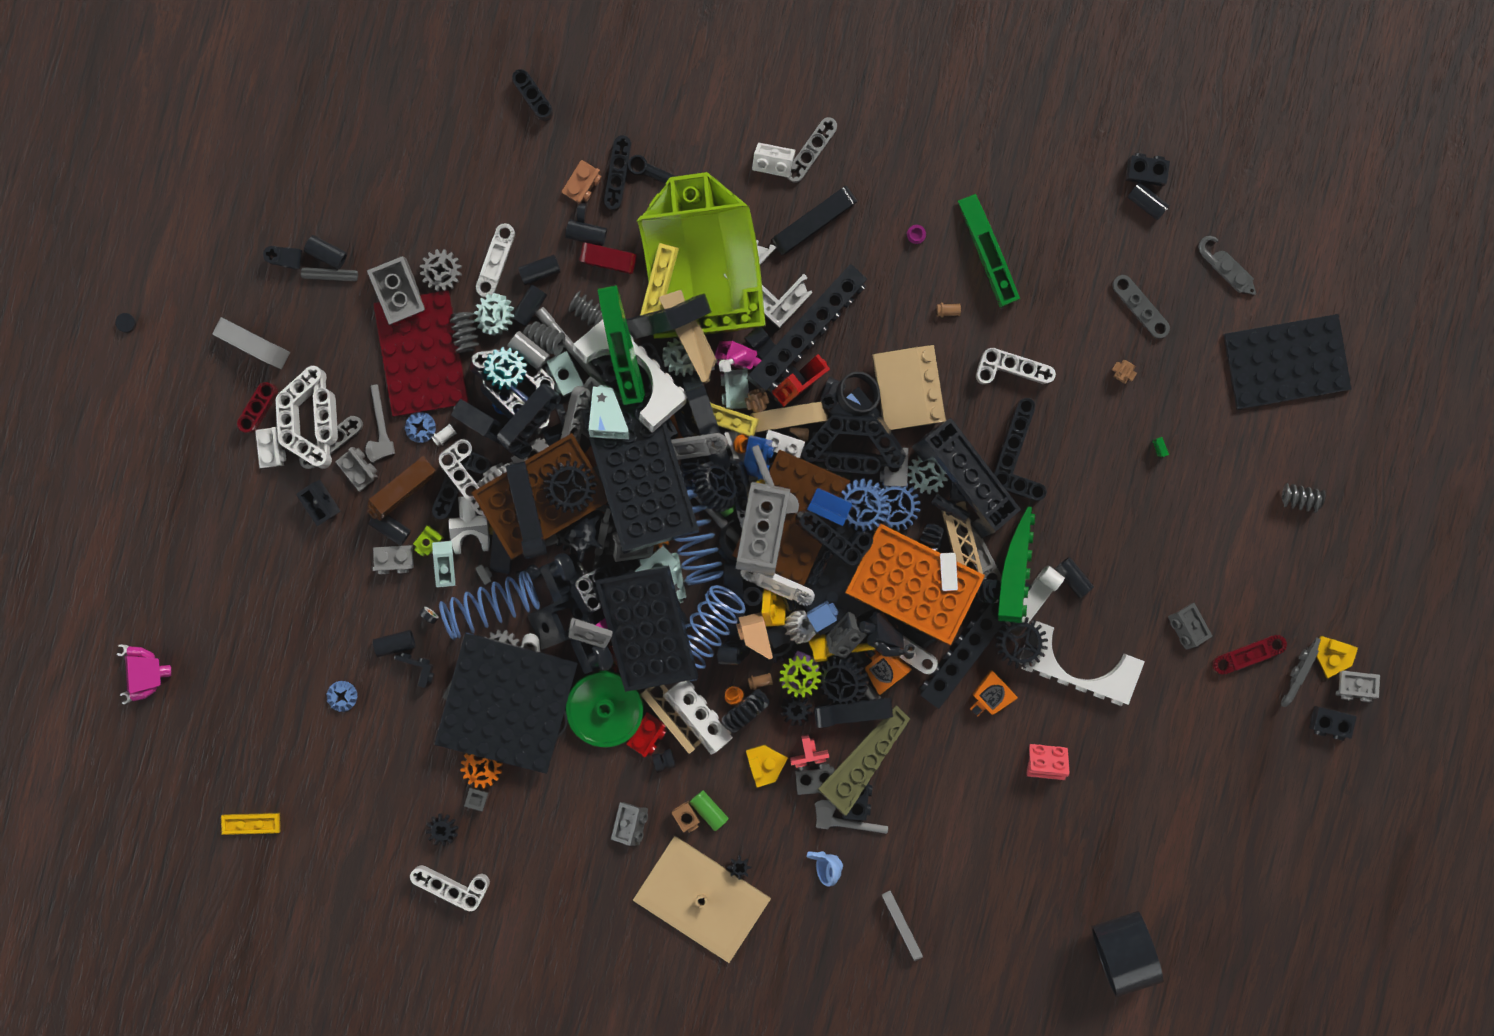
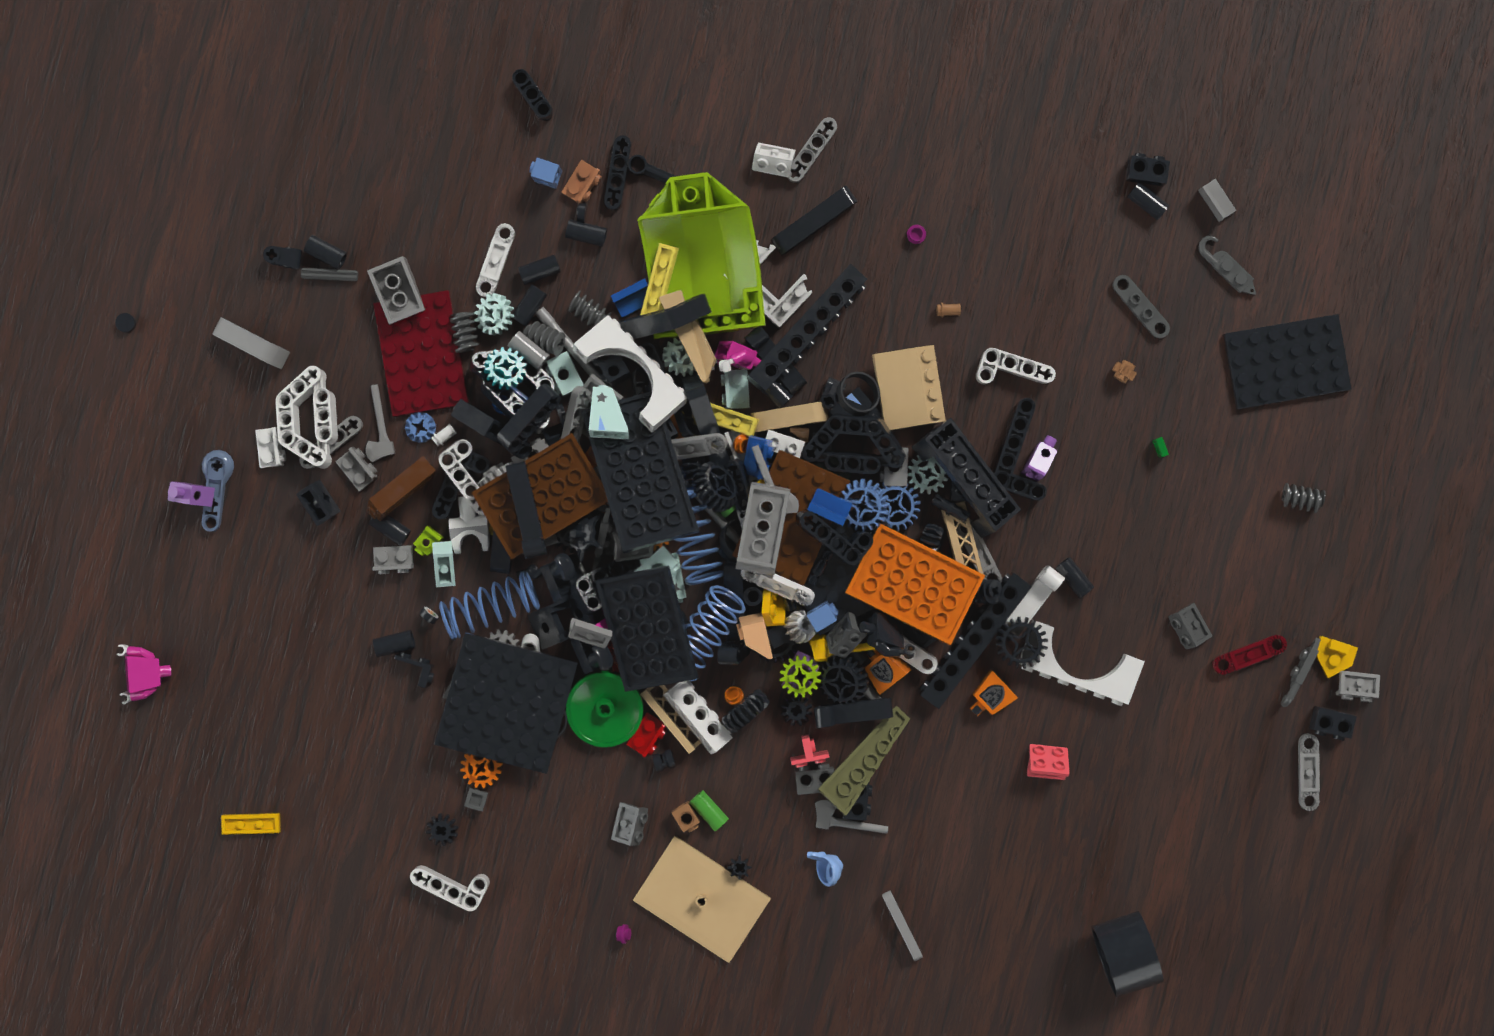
dark red beam [237,382,278,433] -> none
medium blue gear [326,681,357,712] -> none
light grey gear [420,249,462,291] -> none
dark grey plate [475,565,493,585] -> none
black gear [544,460,597,513] -> none
dark red beam [579,243,637,274] -> none
green slope [598,285,645,405] -> none
medium nougat gear [745,389,769,413] -> none
yellow plate [746,745,788,787] -> none
medium nougat pin [748,673,773,690] -> none
red panel [772,354,830,407] -> none
white sticker [940,553,958,591] -> none
green slope [958,194,1020,308] -> none
green slope [998,507,1035,623] -> none
none -> medium lavender torso [168,481,215,507]
none -> sand blue beam [202,450,234,531]
none -> medium blue brick [529,158,562,189]
none -> blue panel [611,279,648,317]
none -> magenta plate [616,924,631,944]
none -> medium lavender torso [1021,435,1057,482]
none -> light grey panel [1198,179,1236,222]
none -> light grey plate [1298,733,1320,811]

